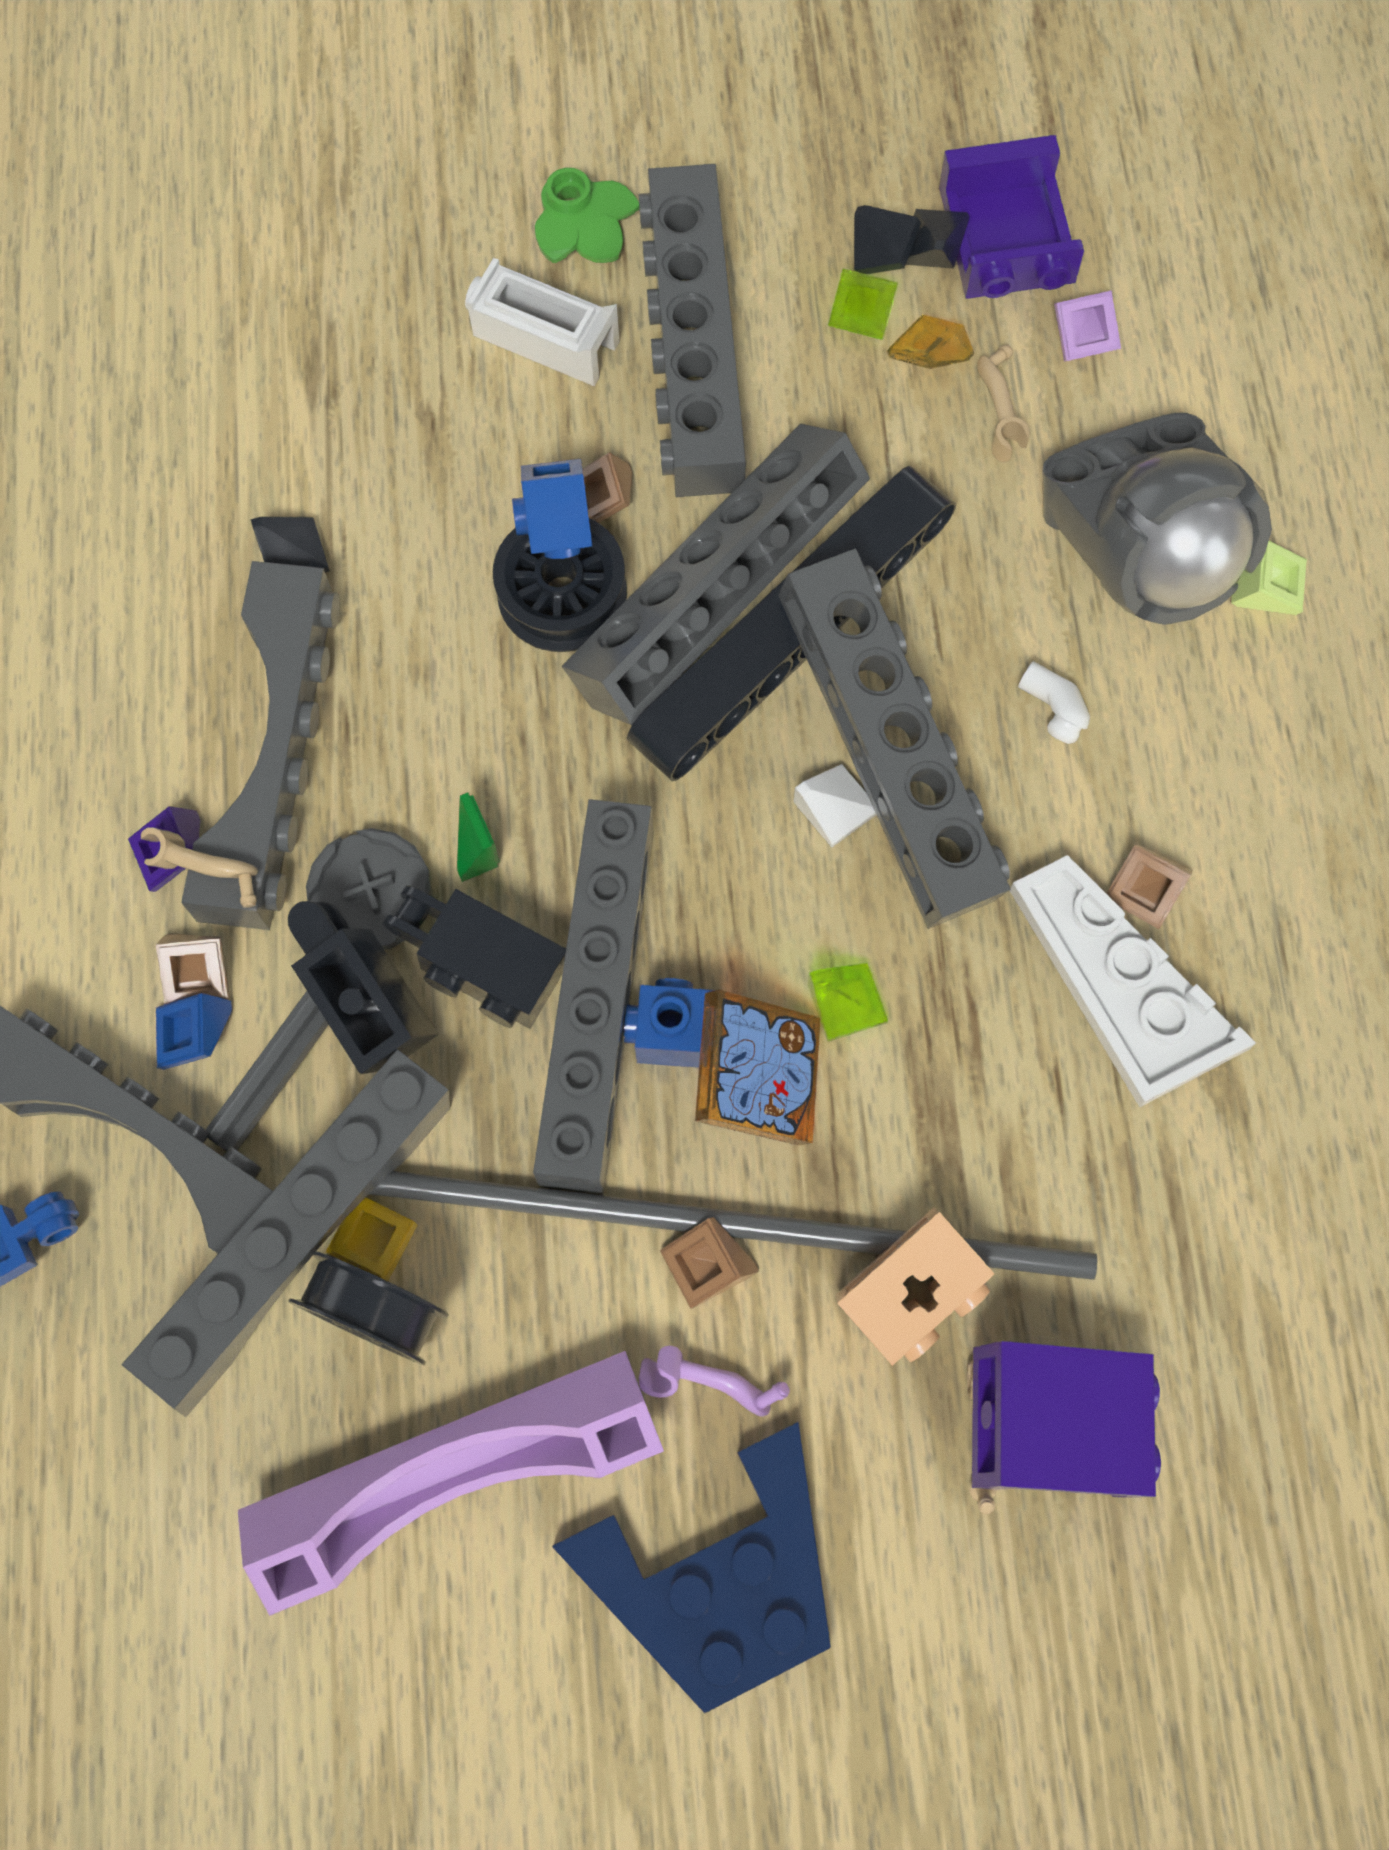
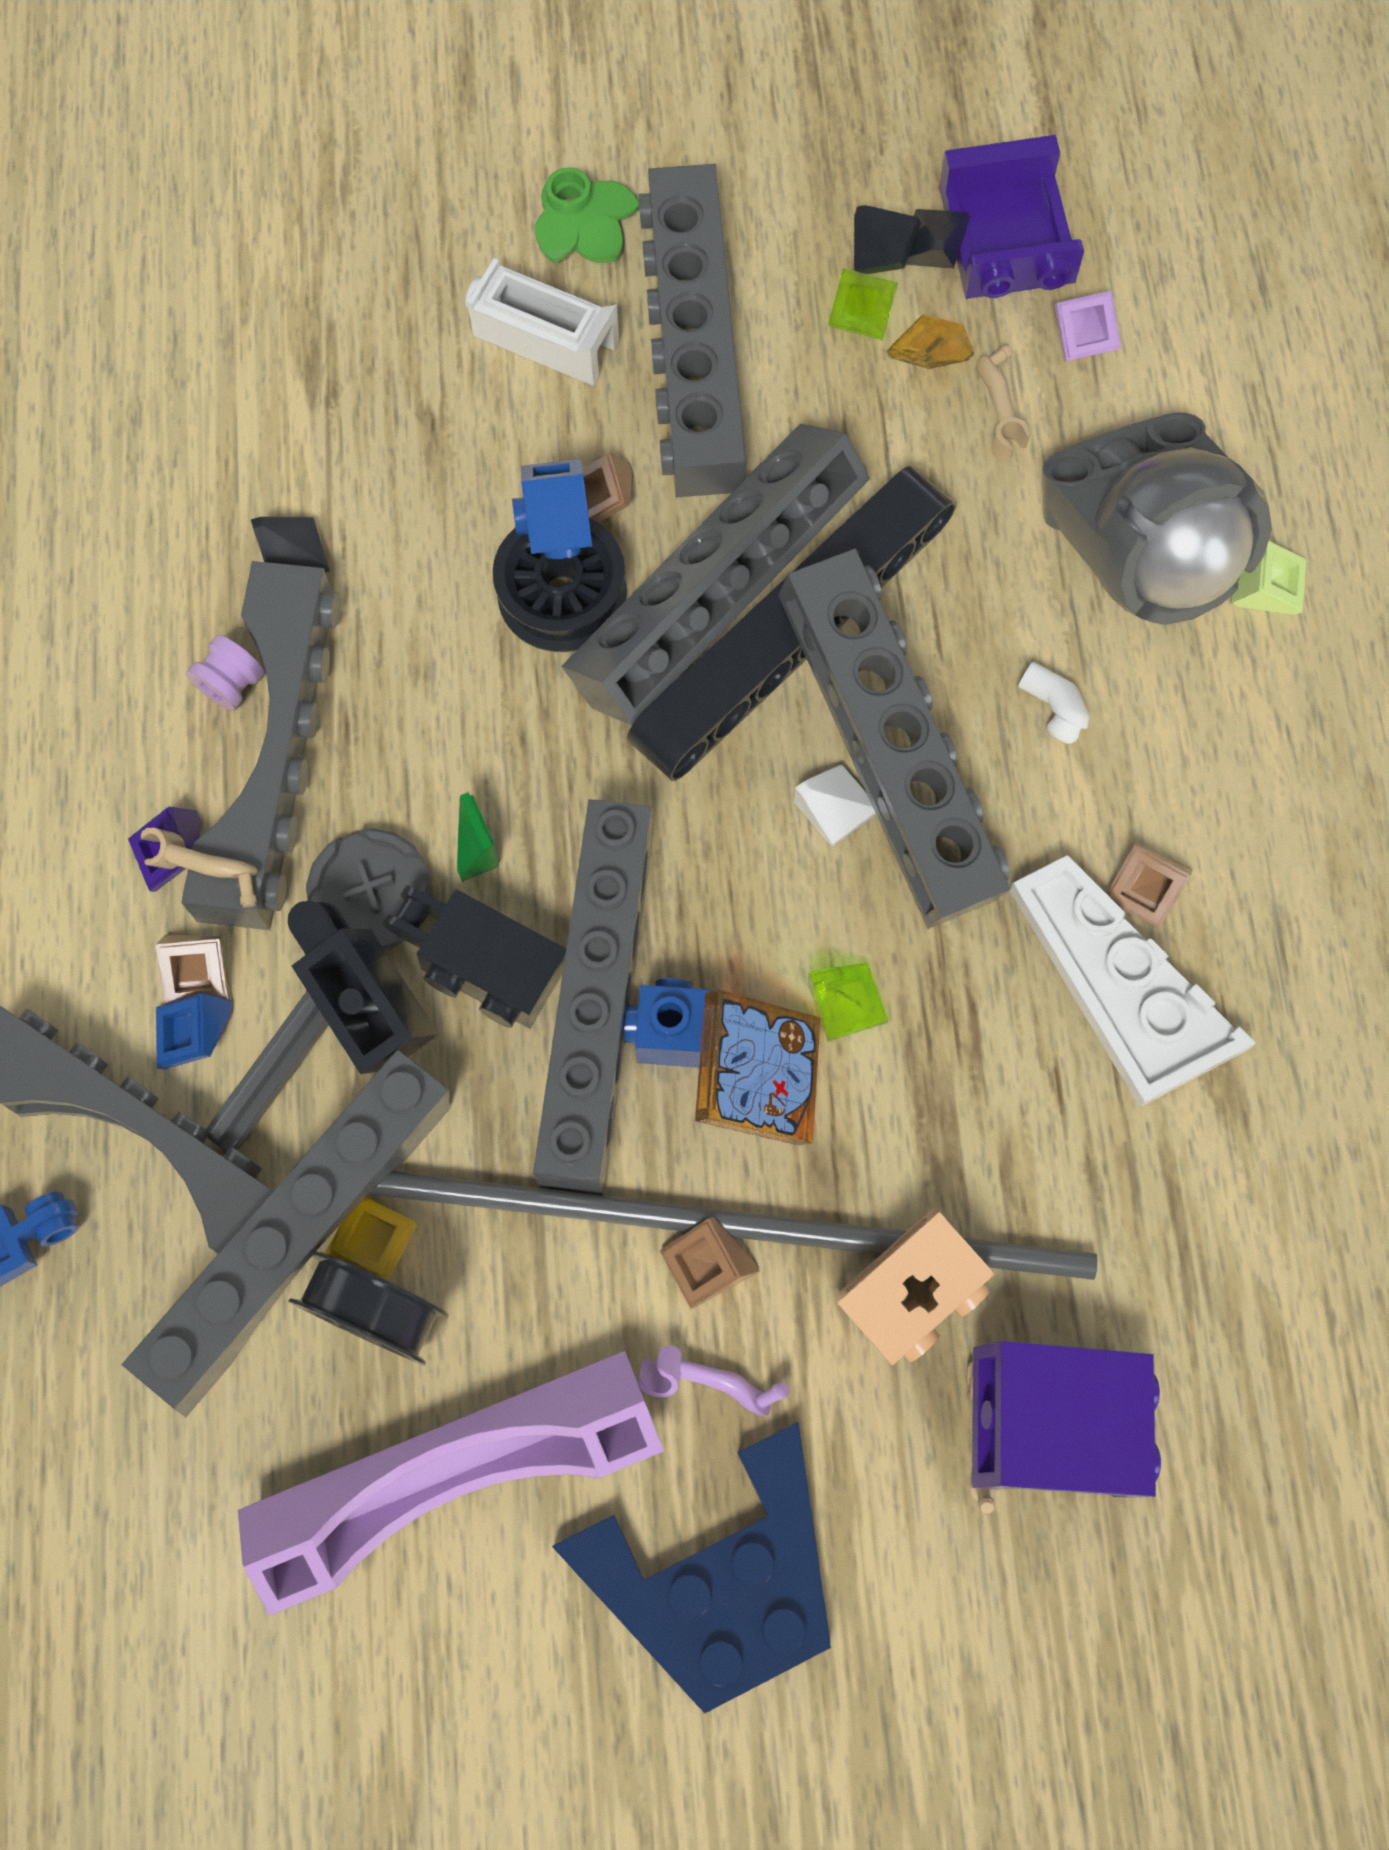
none -> lavender wheel [186,635,265,711]

